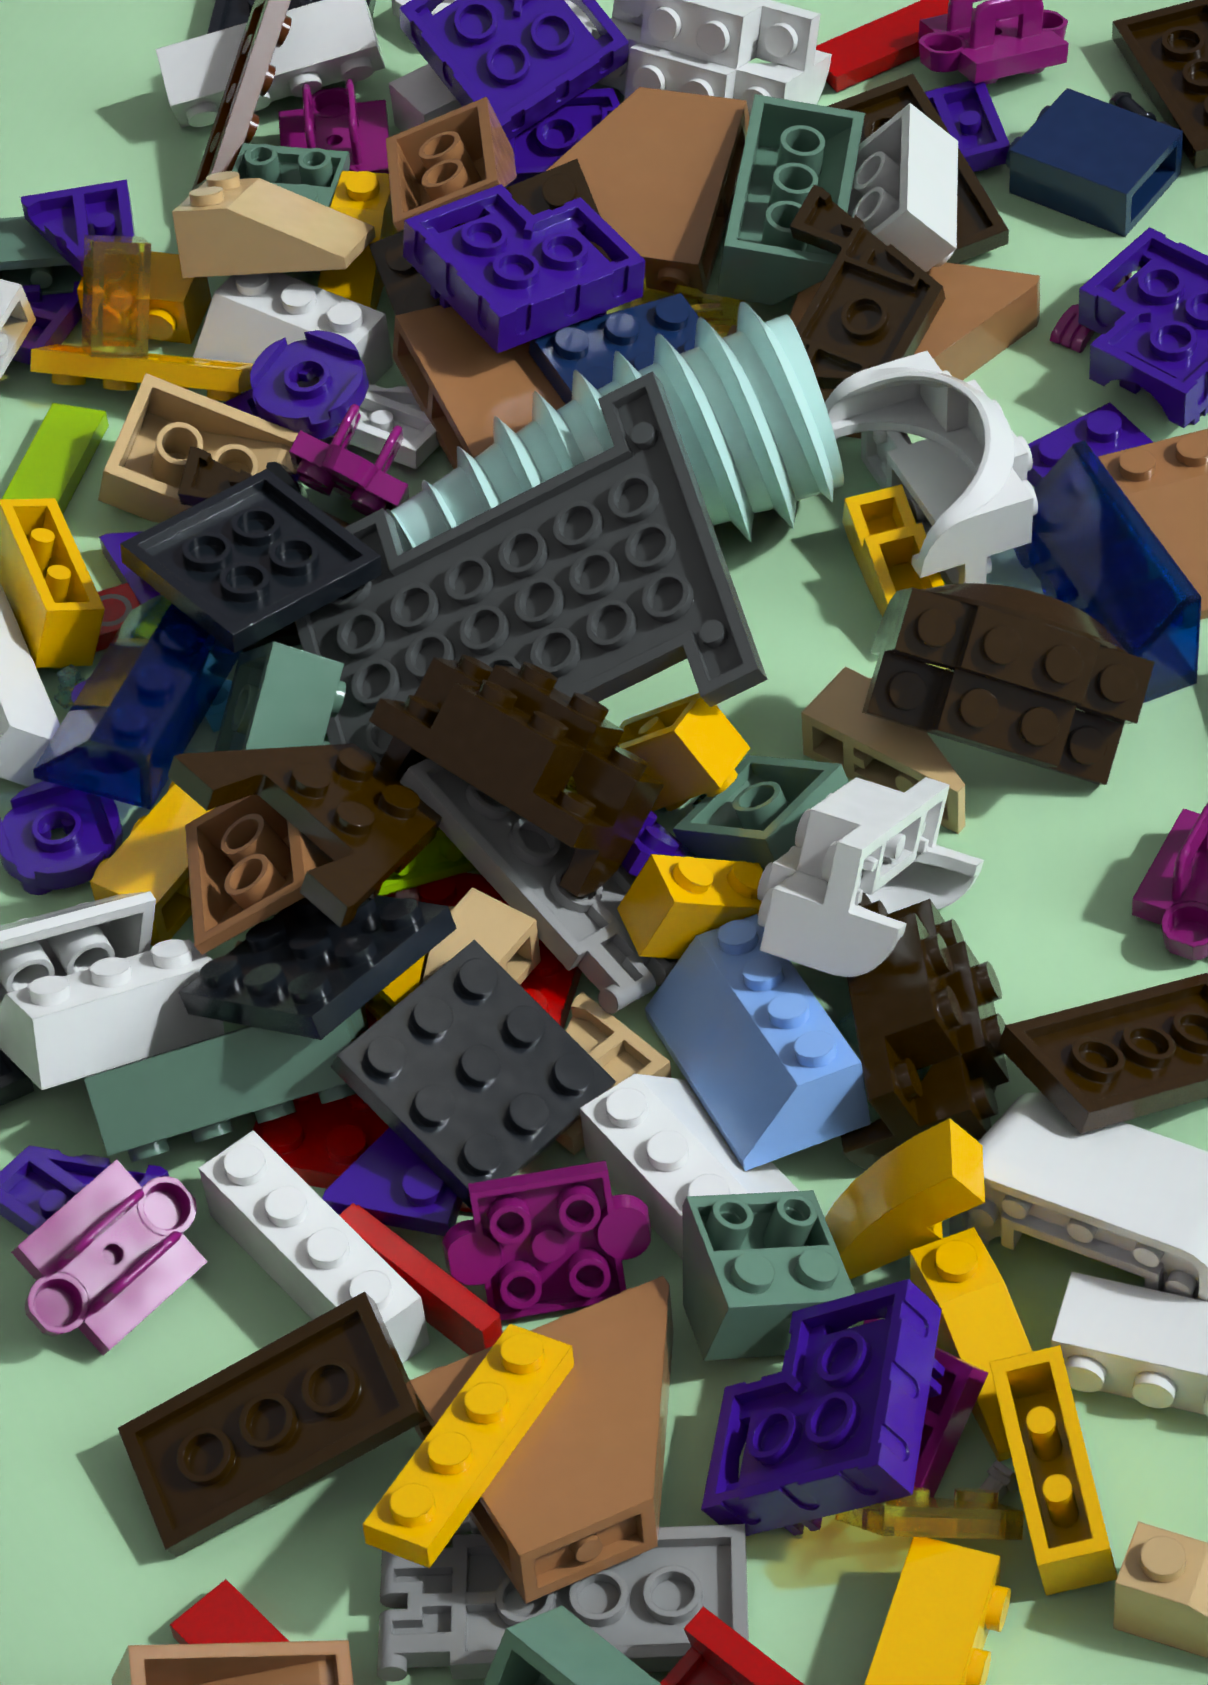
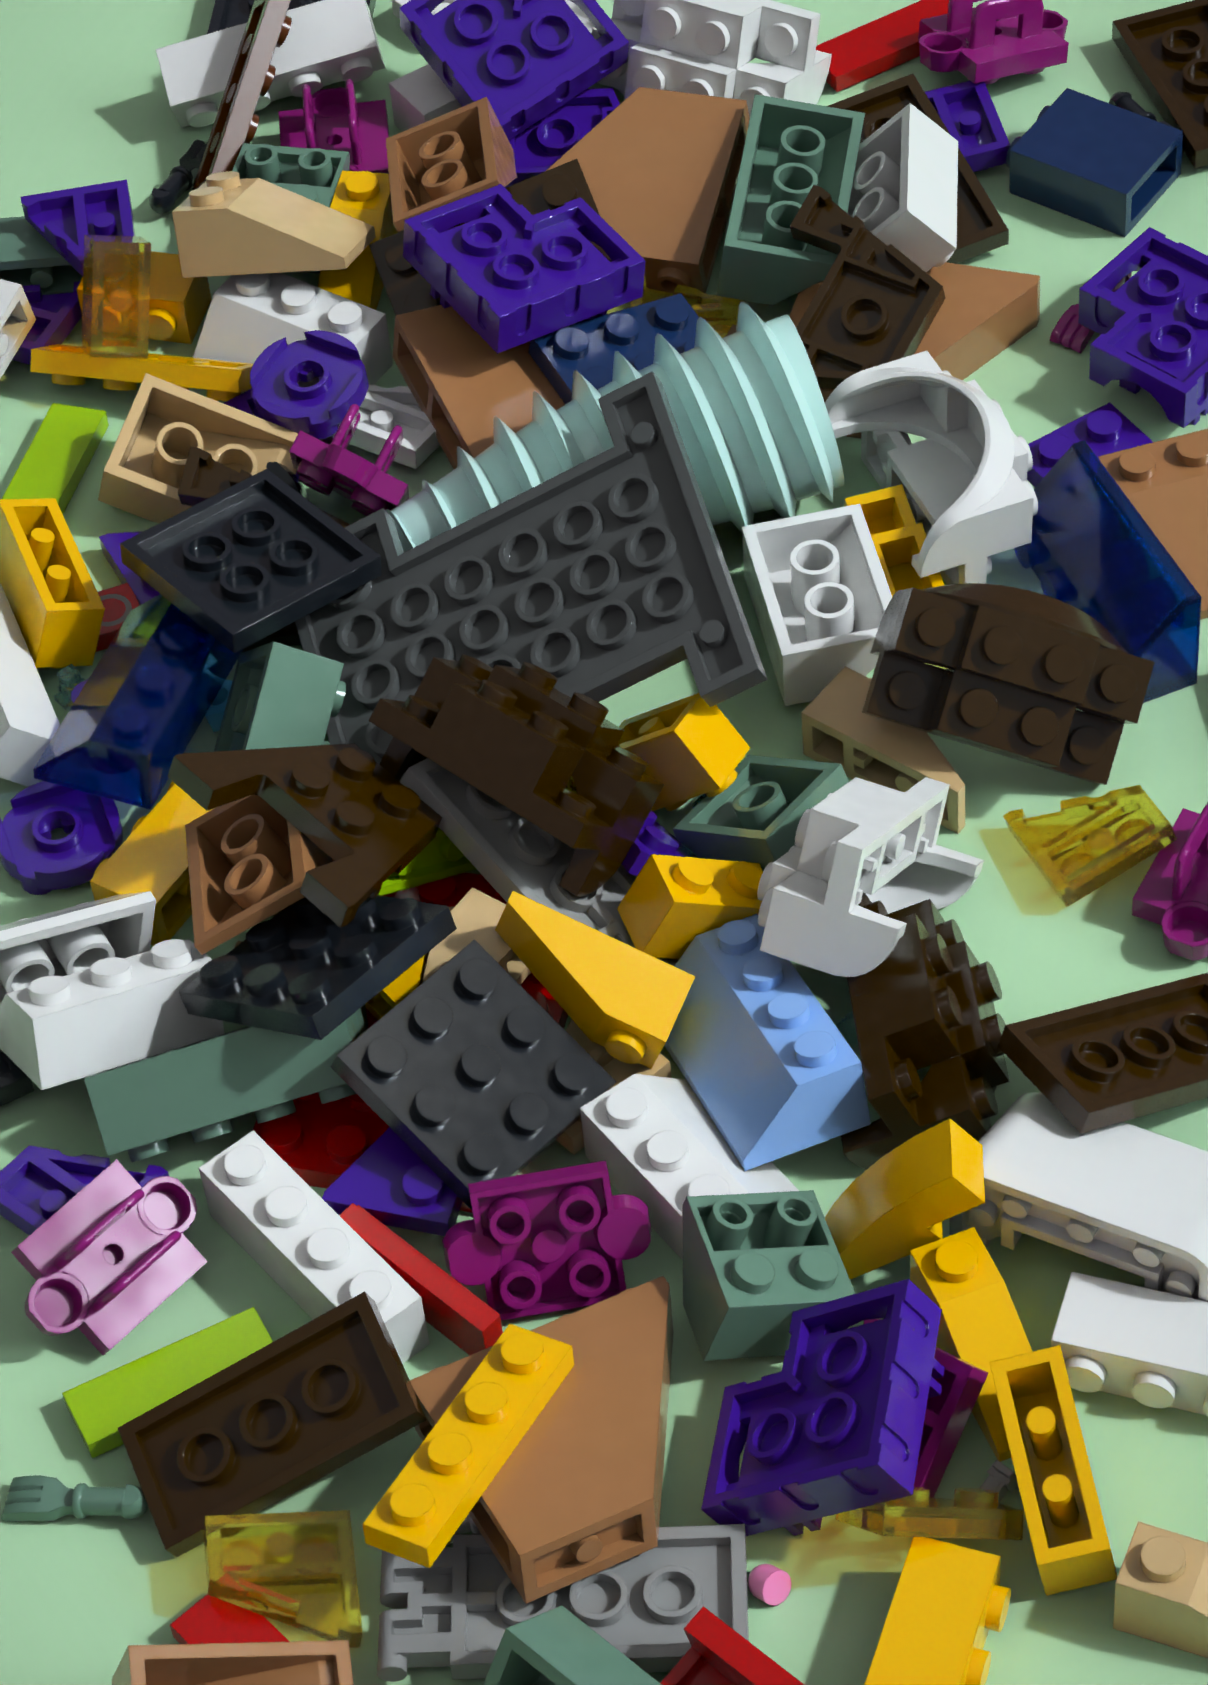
none -> sand green piece [1,1475,148,1522]
none -> lime tile [62,1307,273,1458]
none -> black piece [149,140,208,214]
none -> clear yellow wing [203,1510,362,1648]
none -> yellow slope [495,891,695,1069]
none -> white slope [741,504,892,706]
none -> bright pink piece [747,1564,792,1606]
none -> clear yellow wing [1003,785,1177,907]

